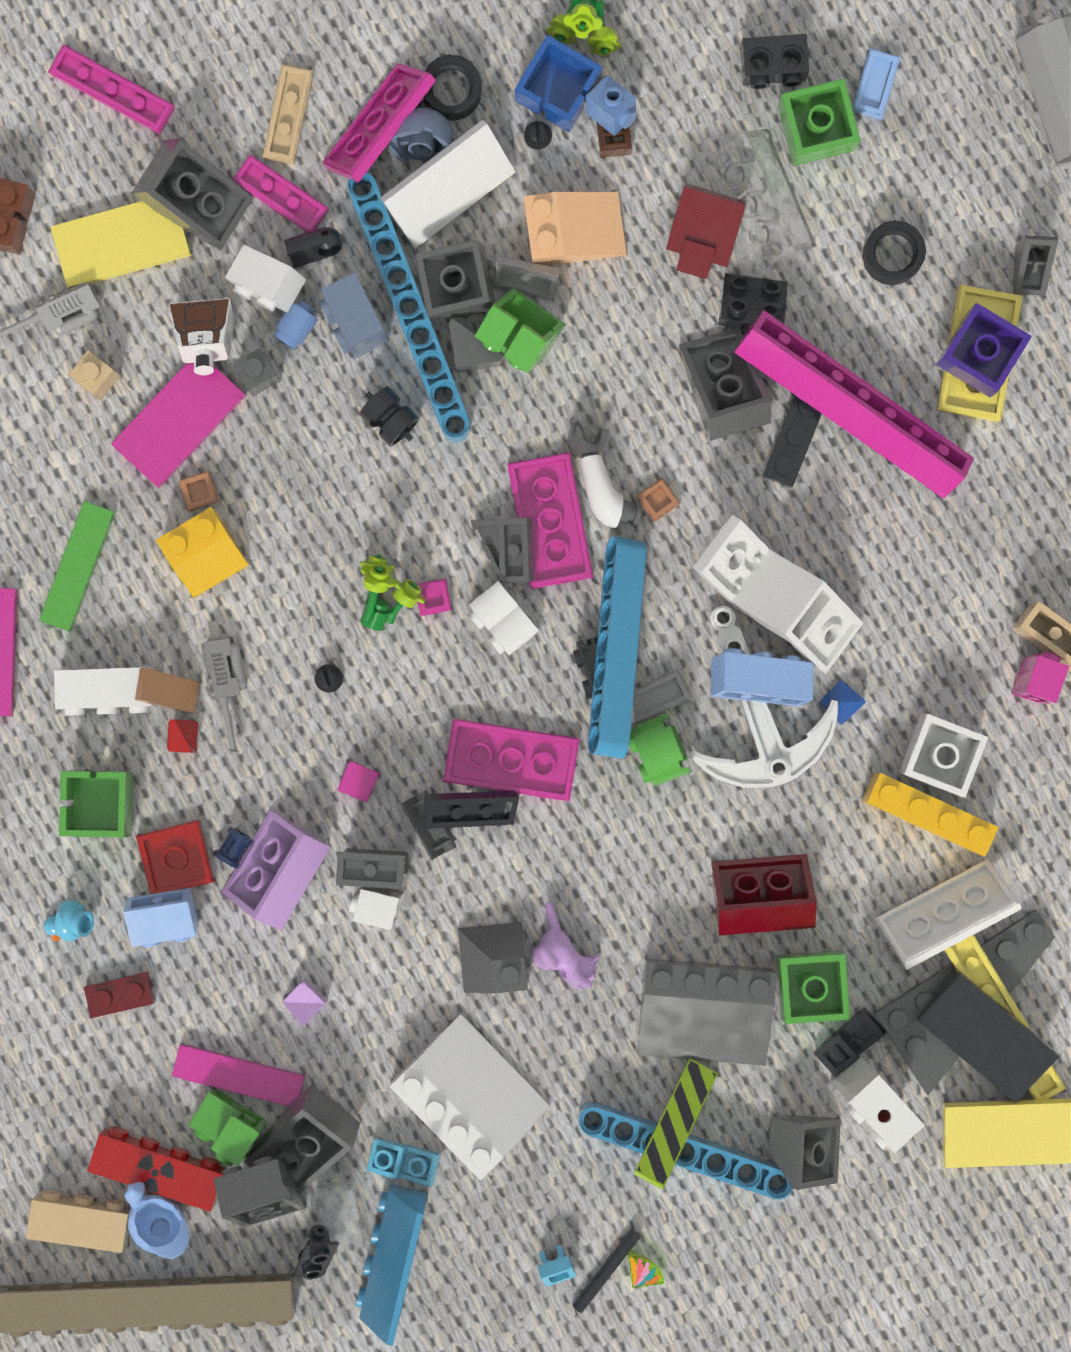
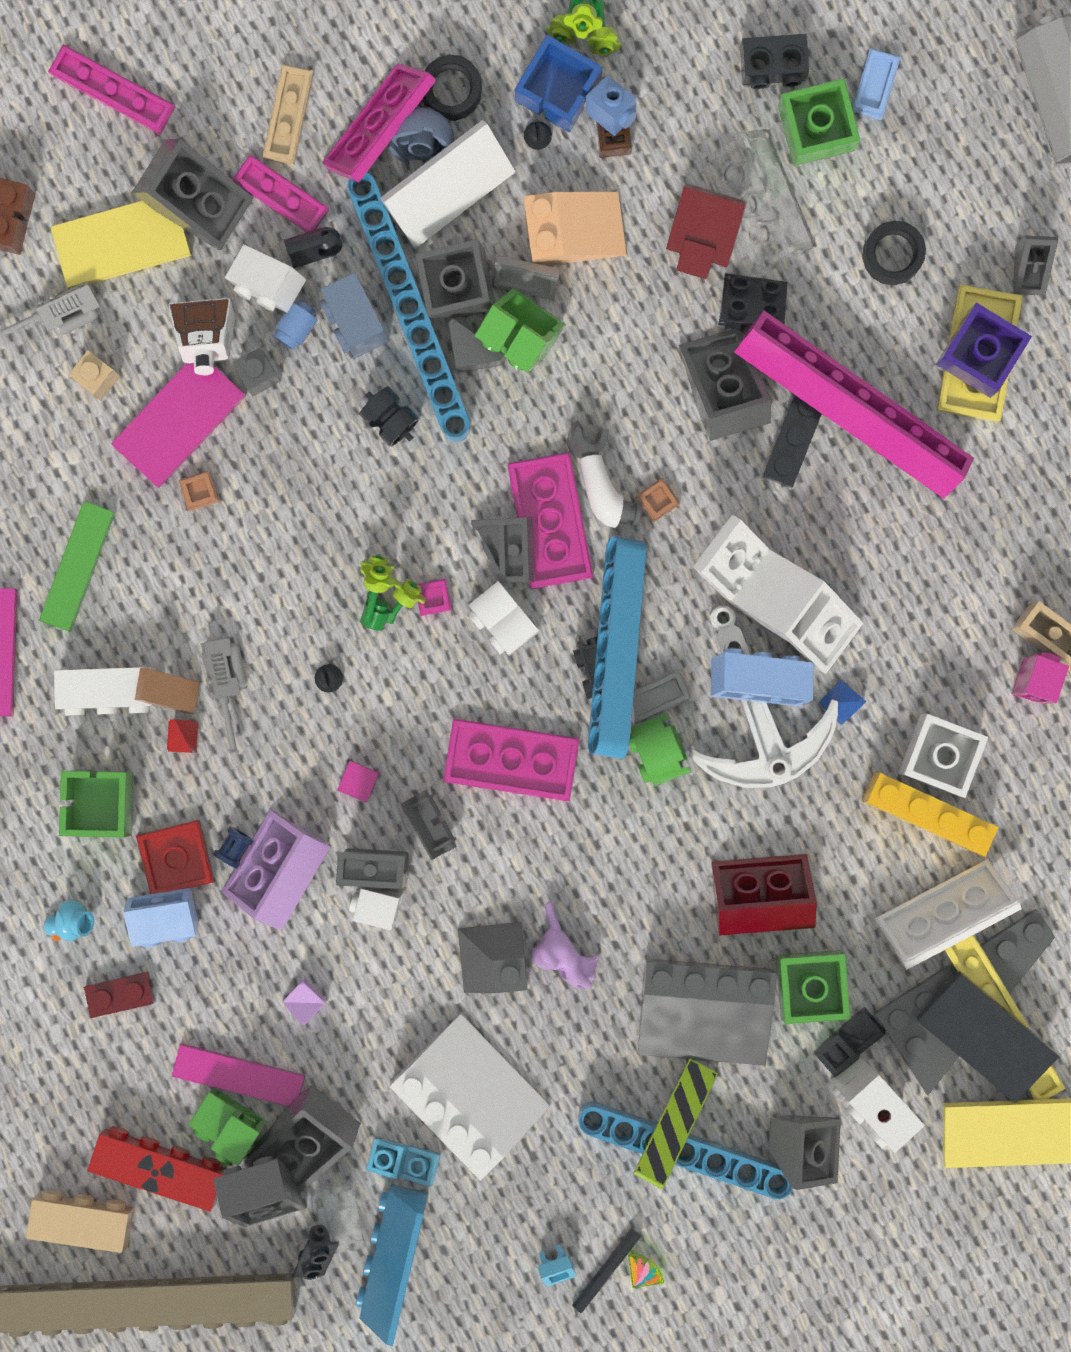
light blue piece [124,1182,190,1259] -> none
yellow slope [156,507,249,598] -> none
black plate [420,791,519,829] -> none

